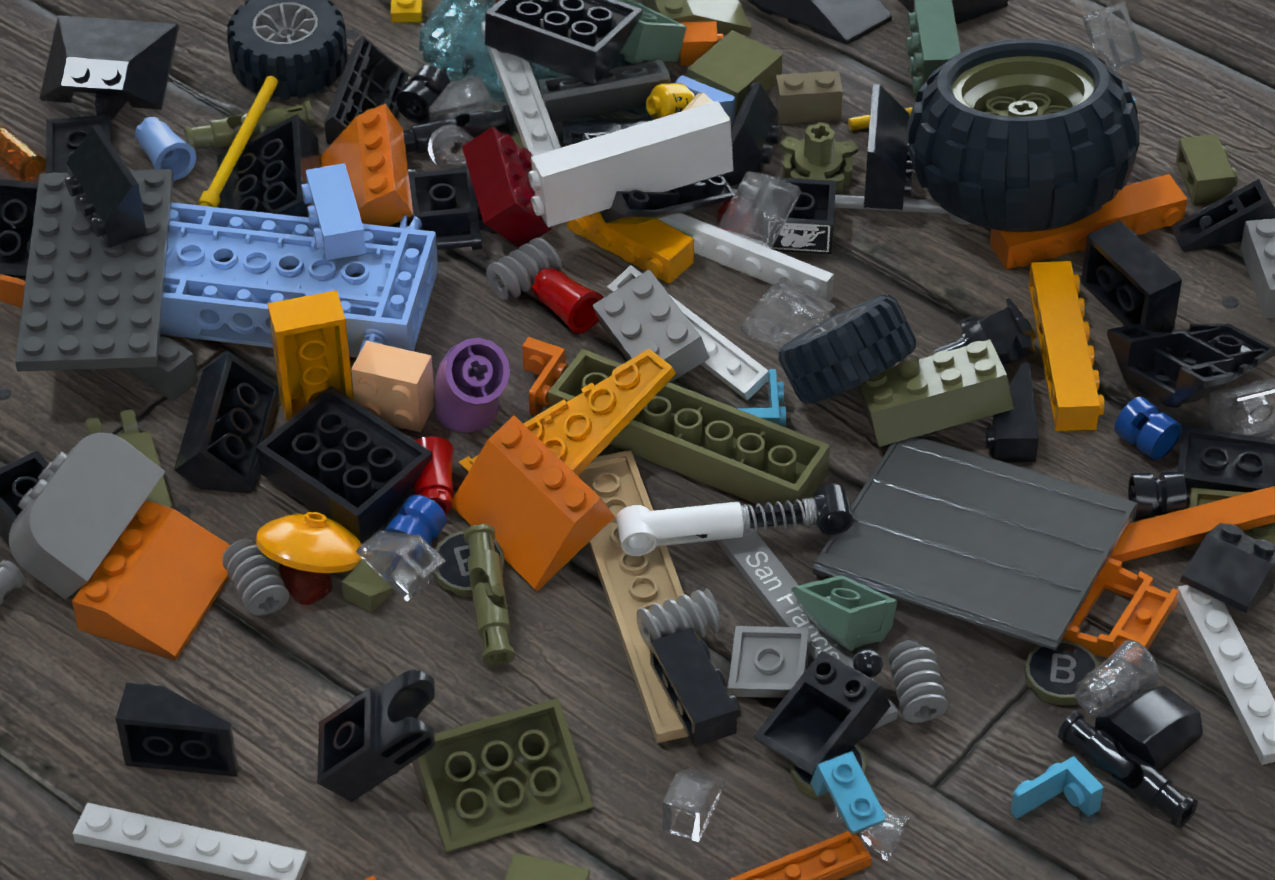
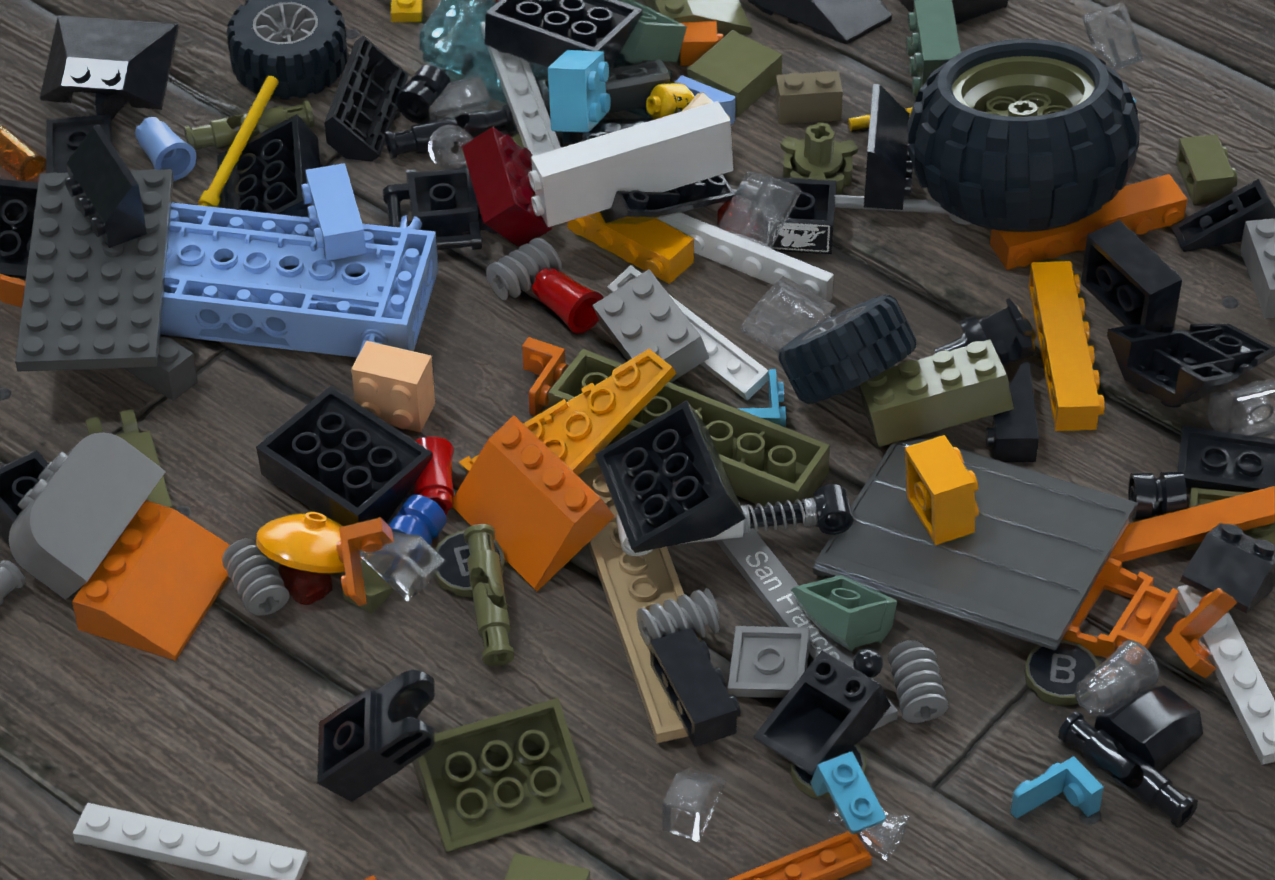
black slope [116,683,239,777] -> none
black slope [174,352,279,493] -> none
light orange brick [267,290,354,422] -> none
orange slope [320,104,414,226] -> none
medium lavender brick [433,337,510,433] -> none
black wedge [723,82,782,187] -> none
blue wheel [1114,396,1182,461] -> none
none -> orange bracket [336,517,394,606]
none -> medium azure brick [548,50,611,132]
none -> black slope [595,400,746,553]
none -> light orange brick [905,435,979,545]
none -> orange bracket [1164,588,1237,679]

